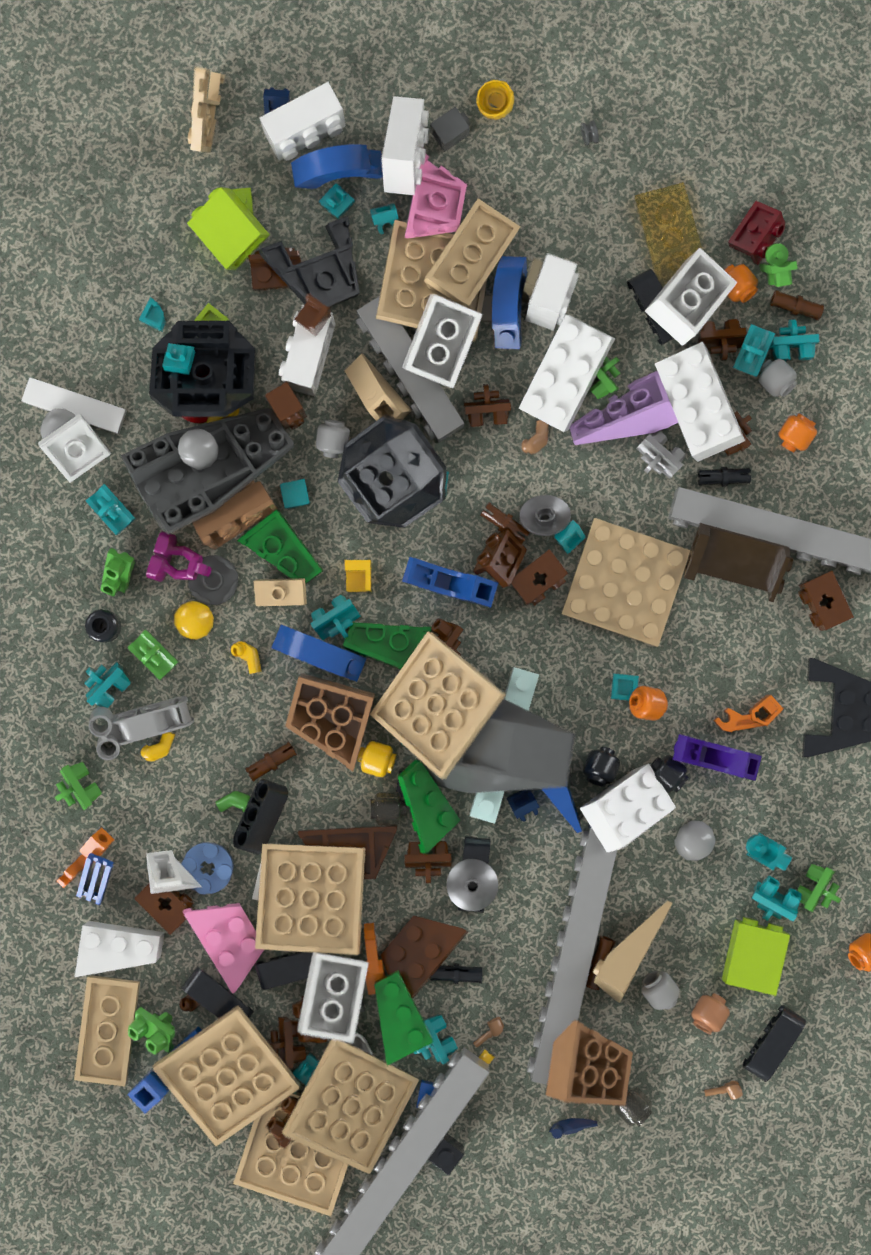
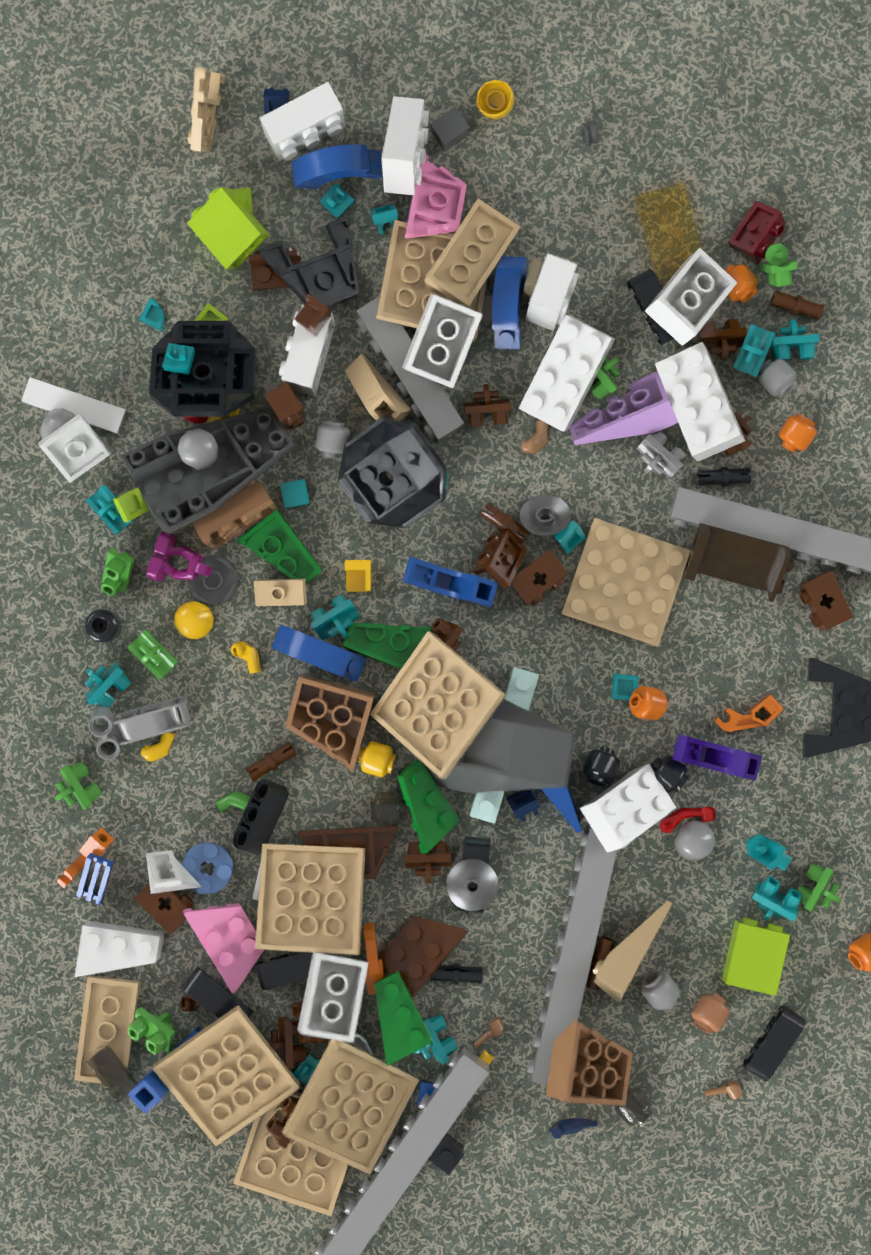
none -> clear smoke tile [86,1044,138,1103]
none -> lime plate [113,487,149,522]
none -> red piece [659,806,716,834]

